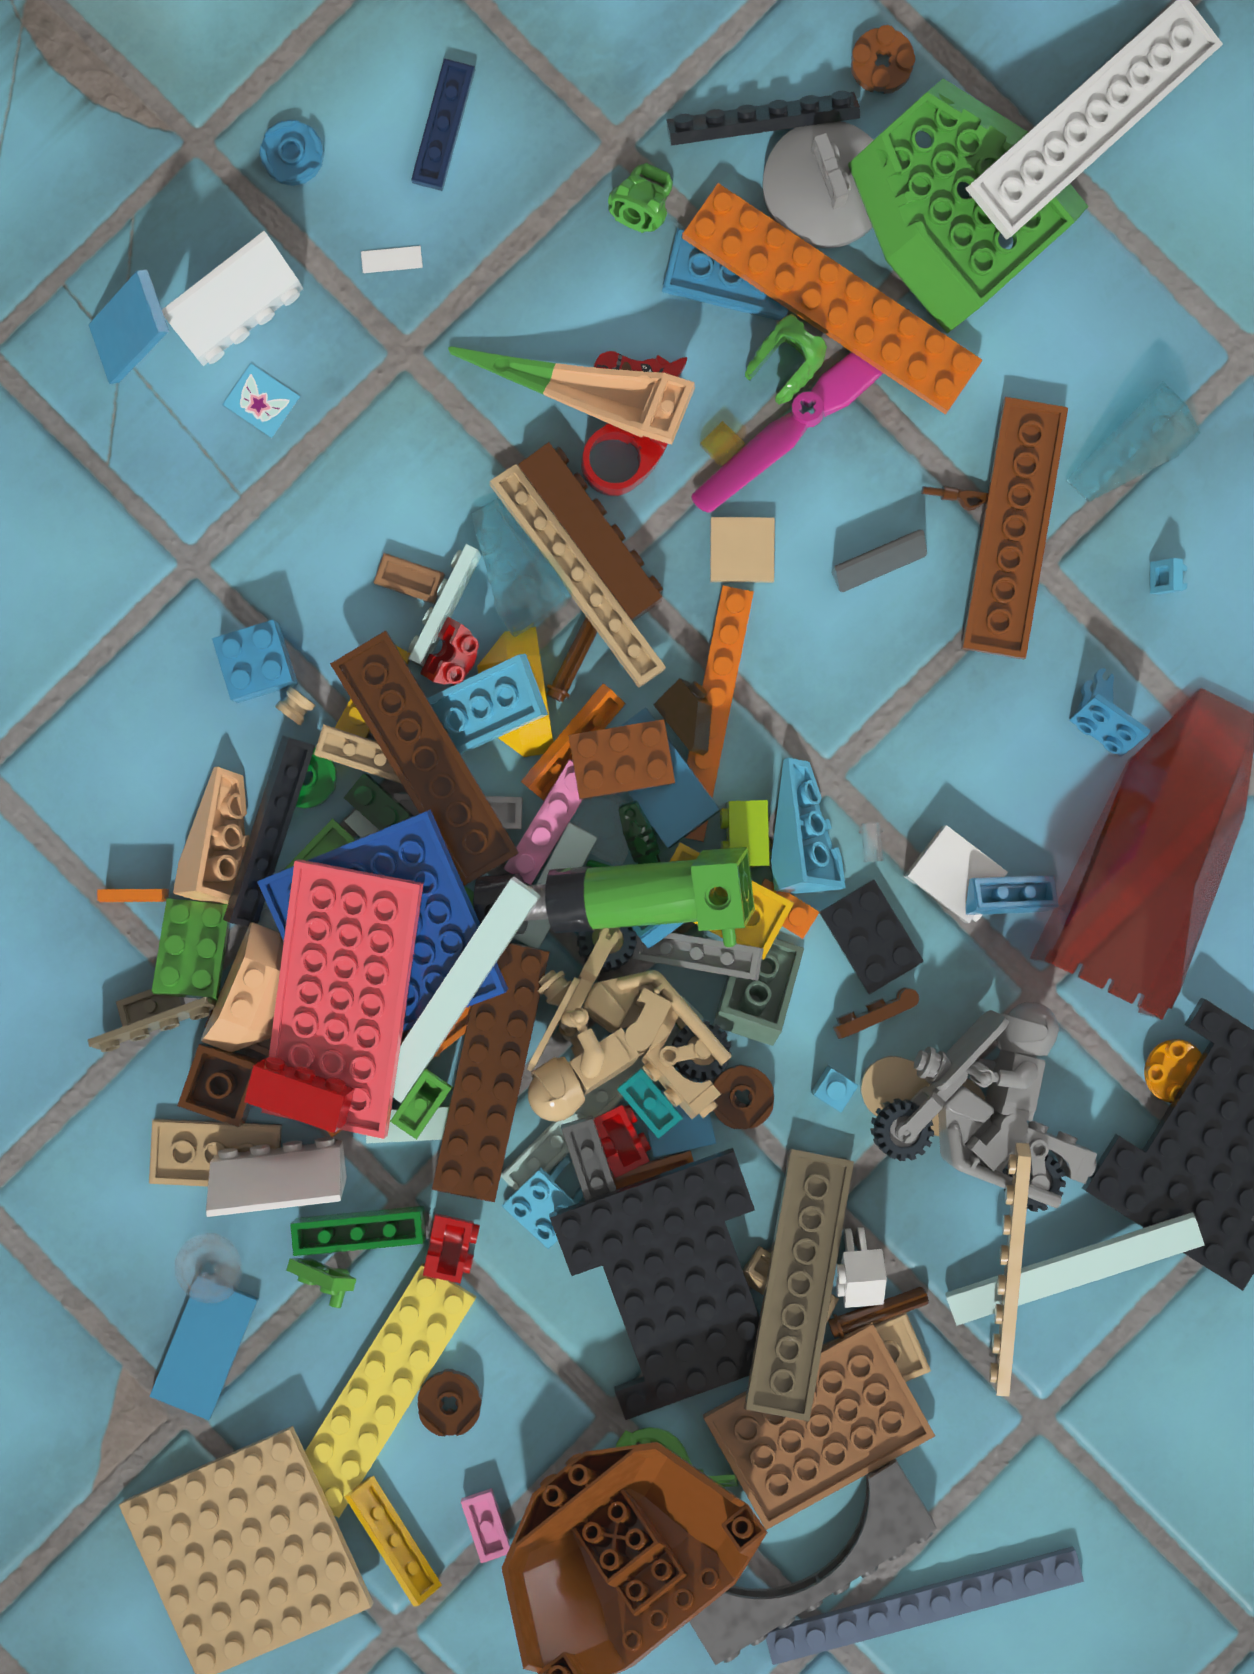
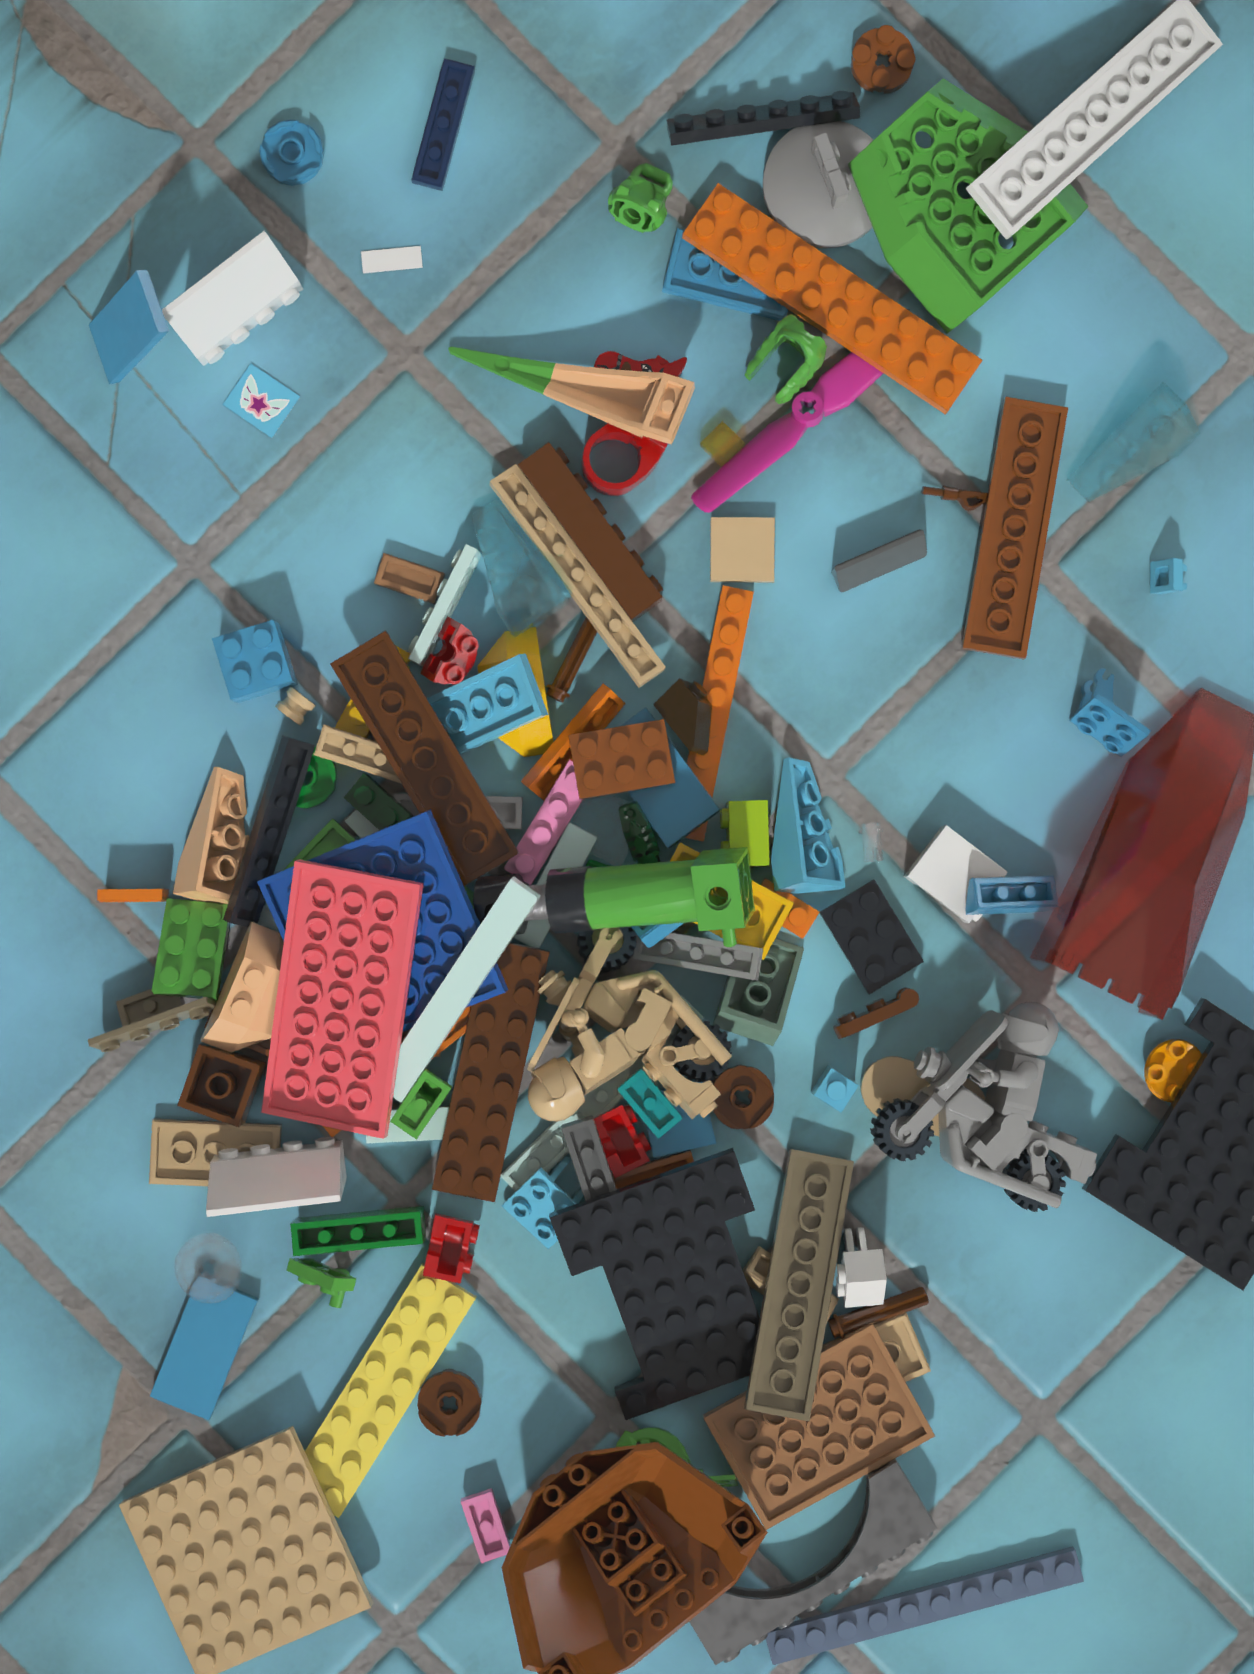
red brick [244,1057,355,1133] -> none
yellow plate [344,1476,442,1607] -> none
light aqua tile [945,1212,1205,1325] -> none
tan plate [989,1143,1031,1397] -> none

